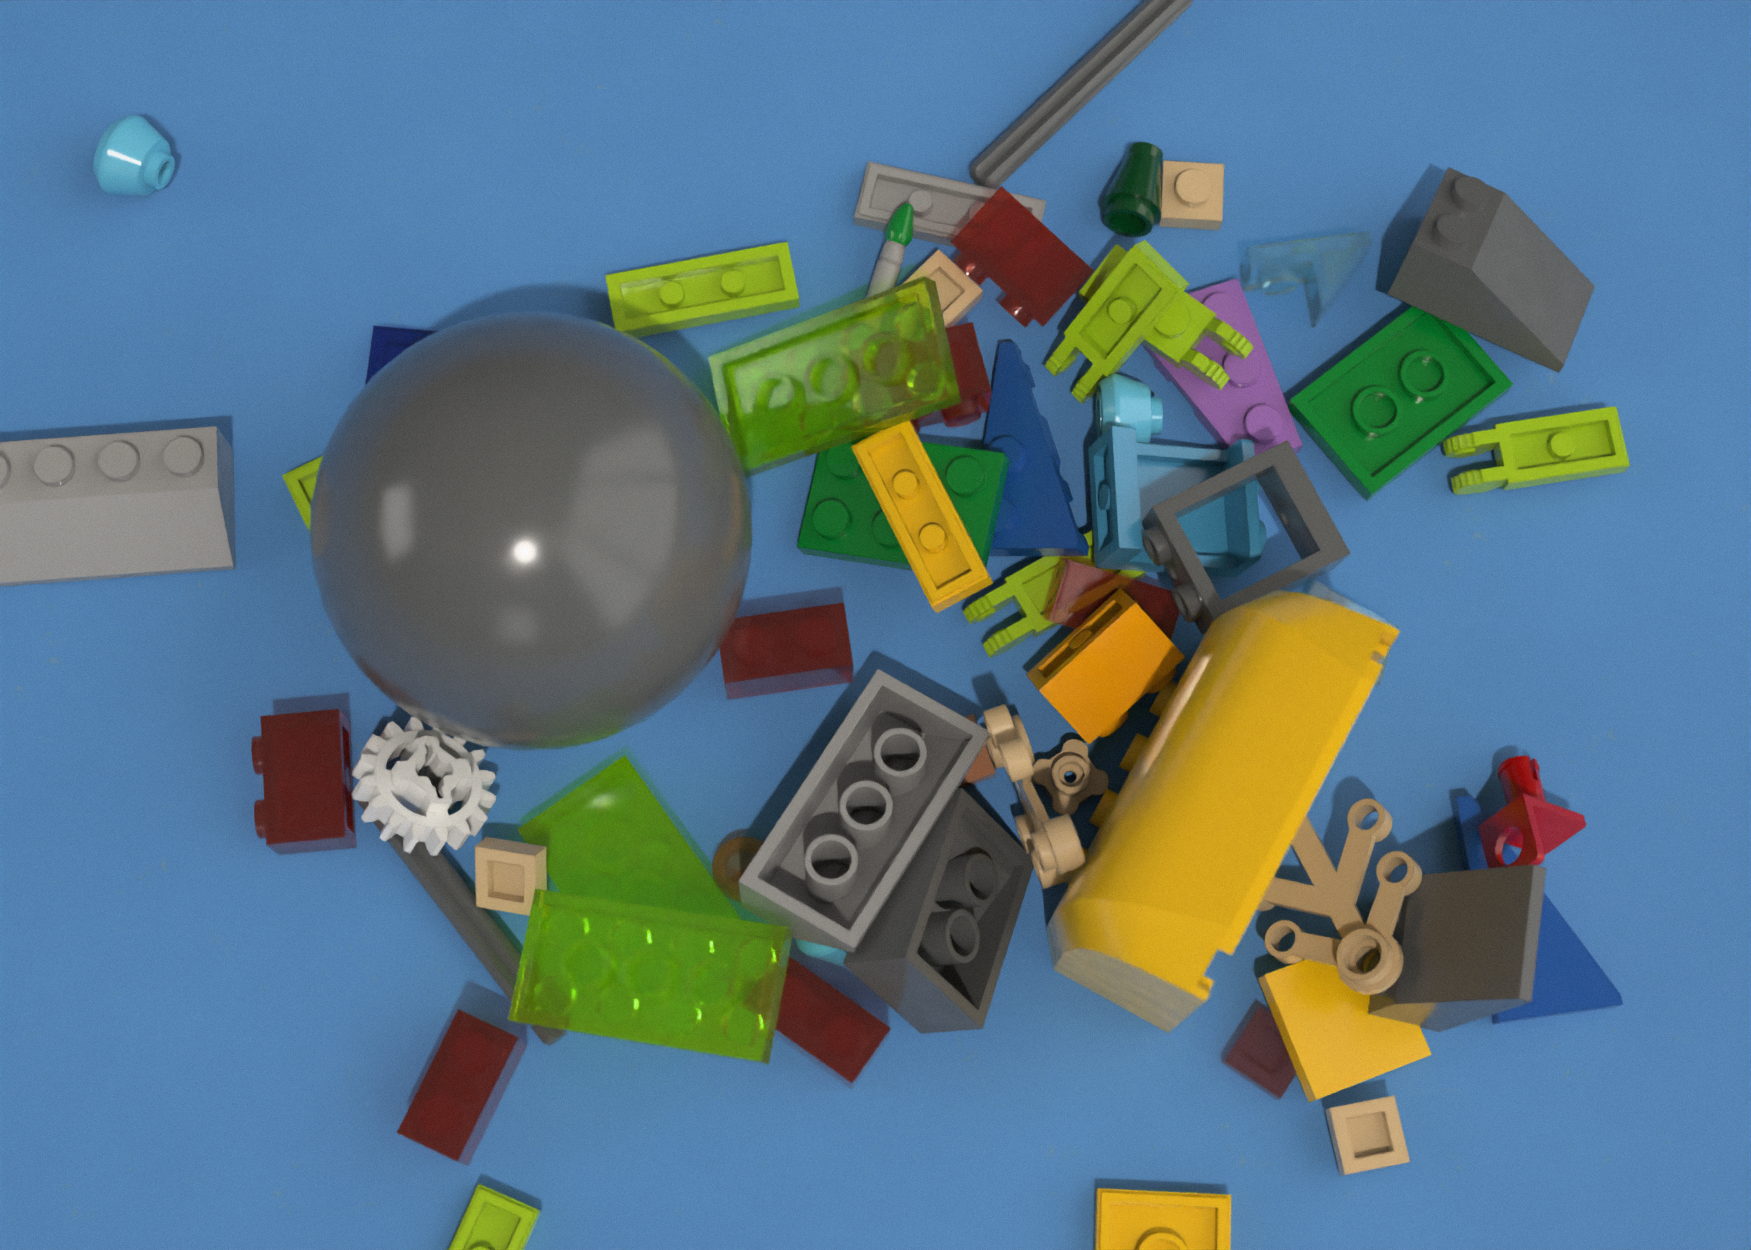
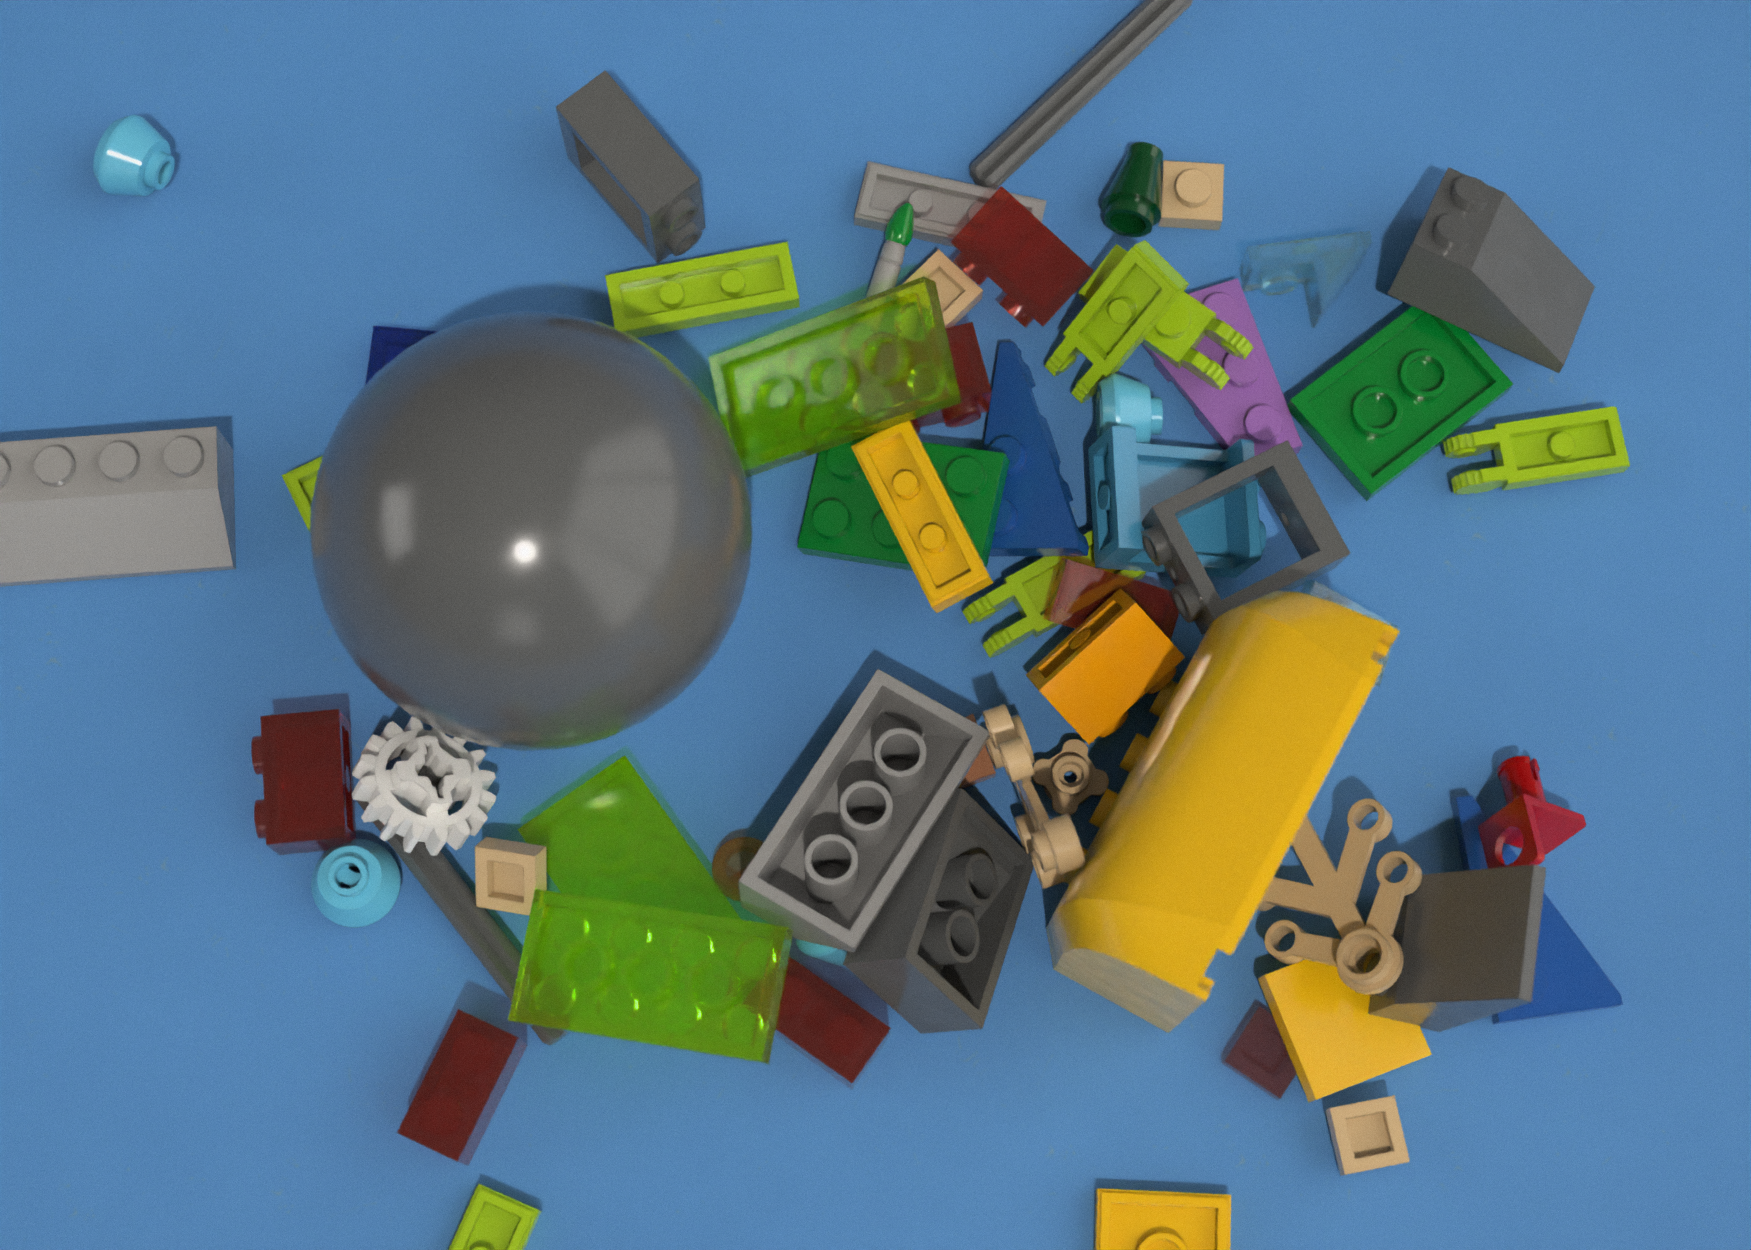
clear red brick [719,603,853,700] -> none
none -> medium azure cone [311,839,401,928]
none -> dark grey window [556,70,706,263]

